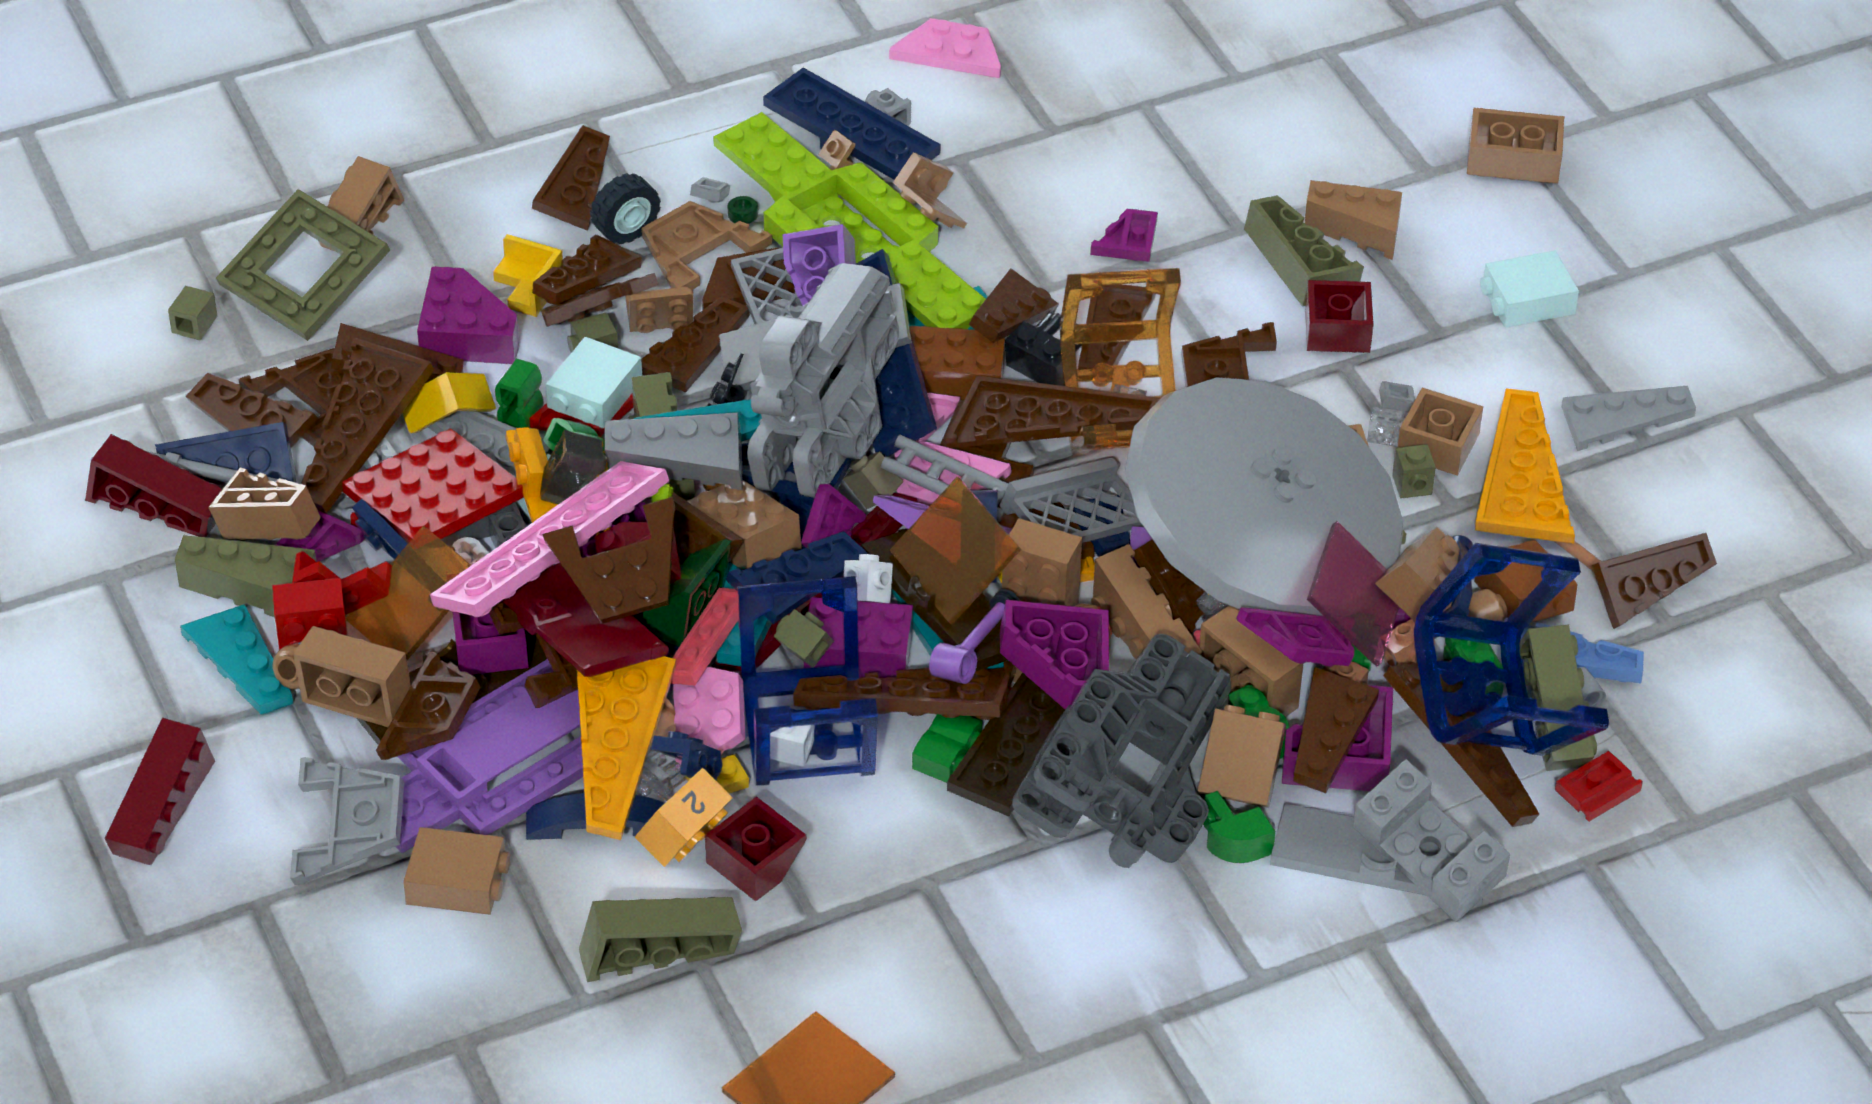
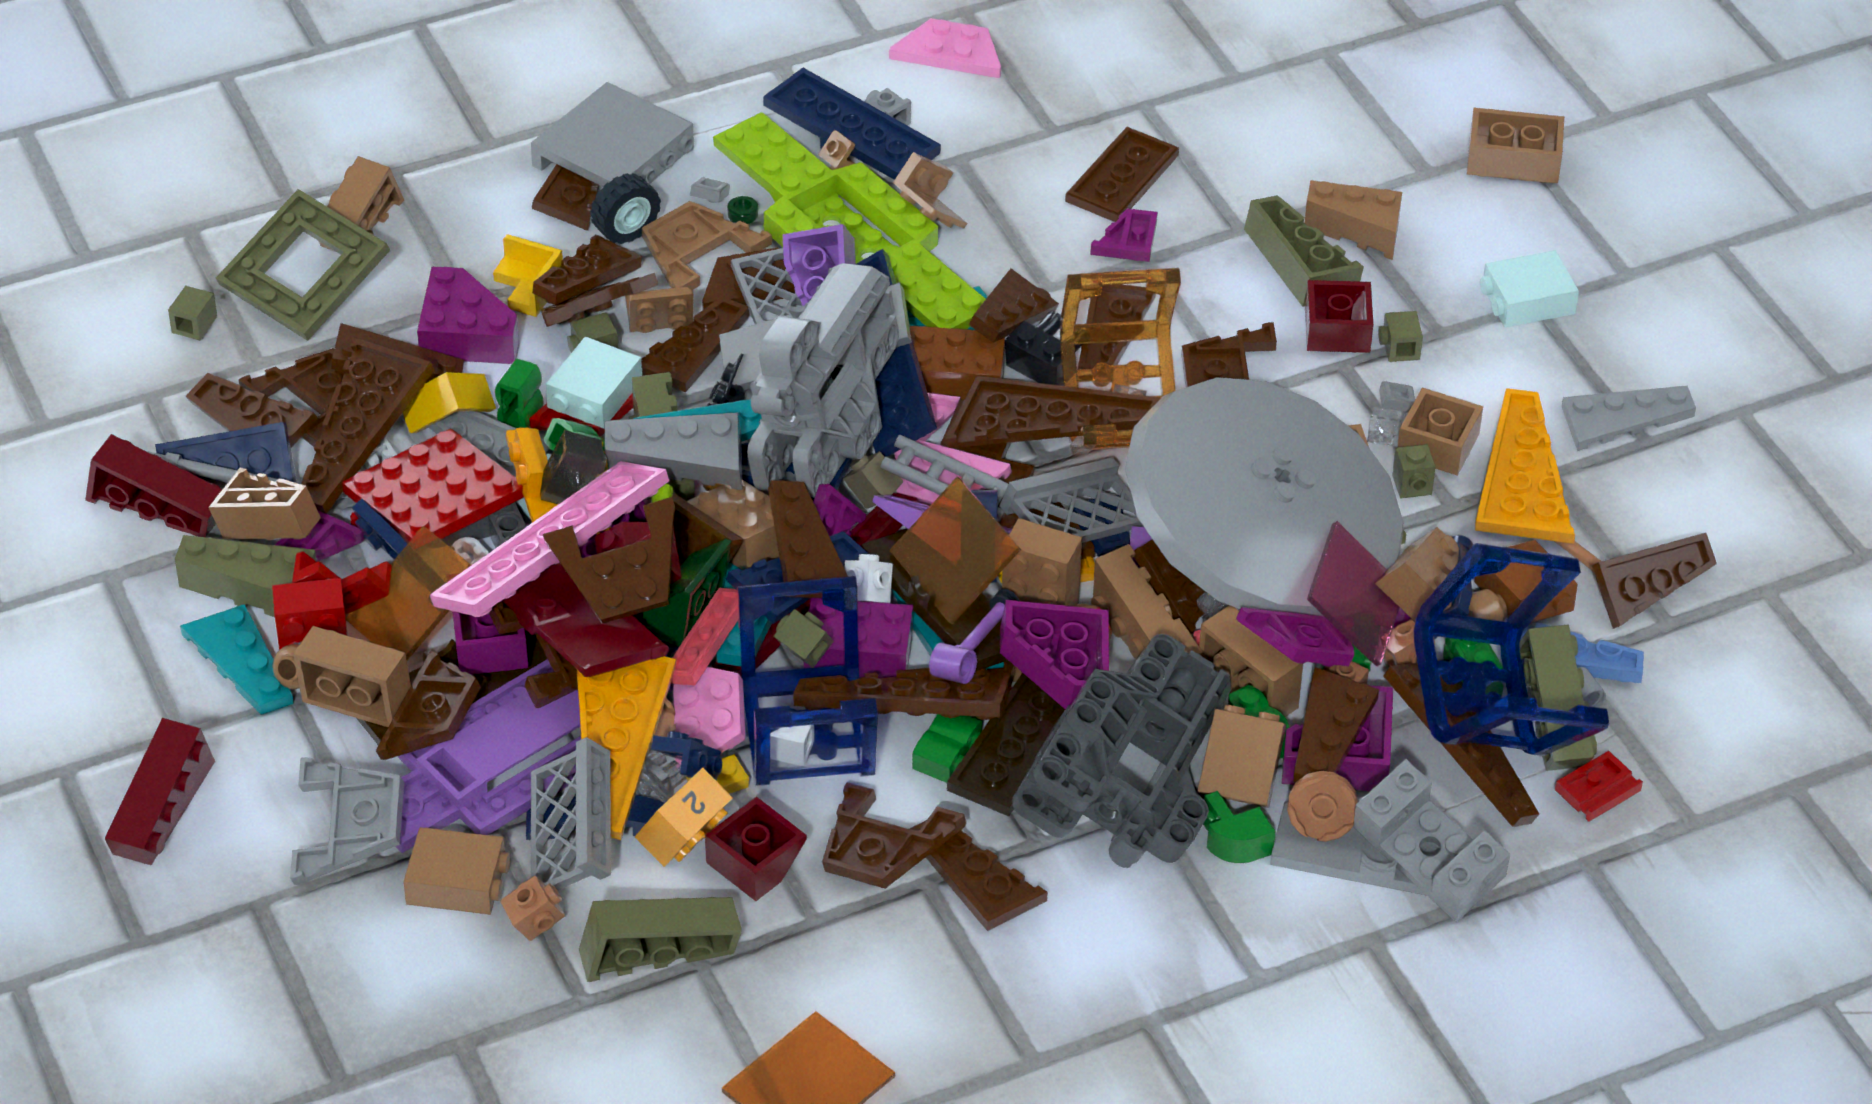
none -> nougat brick [500,876,565,941]
none -> light grey panel [531,82,694,187]
none -> light grey fence [531,737,611,890]
none -> reddish brown wing [768,480,855,599]
none -> reddish brown wing [822,782,967,889]
none -> reddish brown wing [910,820,1048,931]
none -> reddish brown tile [1065,127,1179,222]
none -> nougat tile [1287,771,1359,842]
none -> olive brick [1378,311,1423,362]

